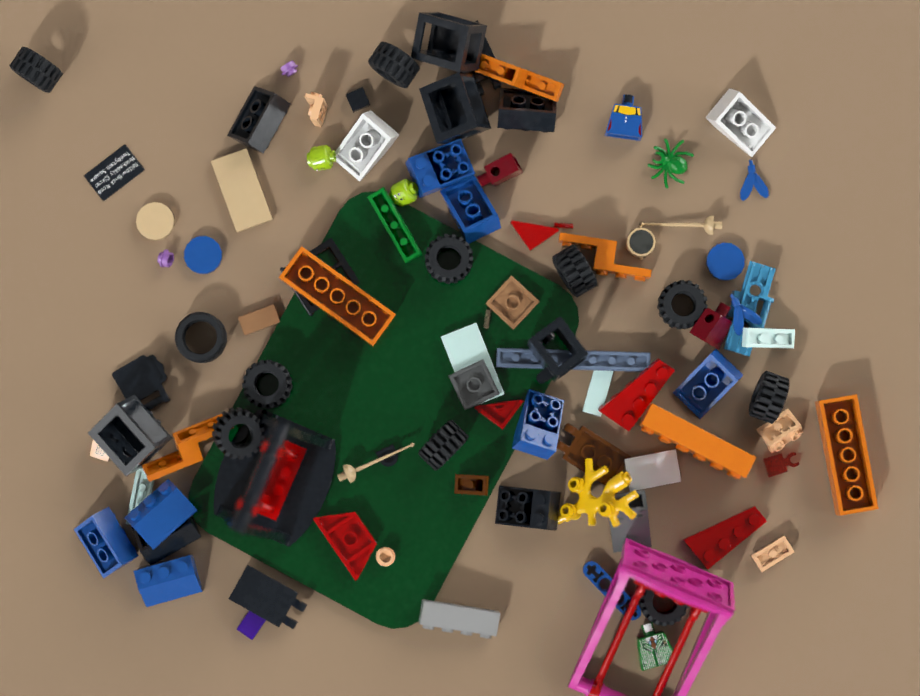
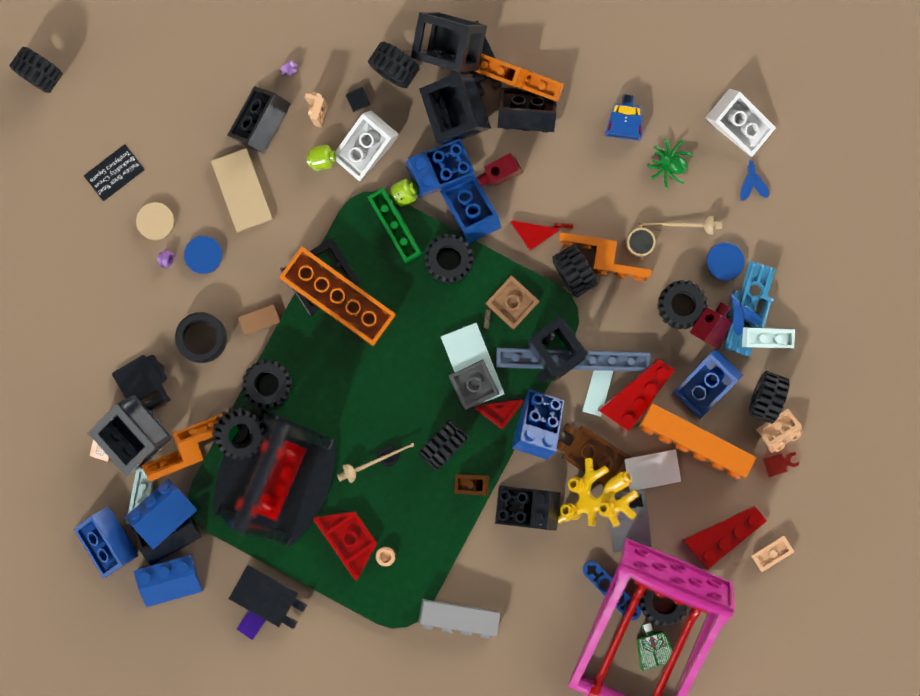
orange brick [815,394,878,516] -> none

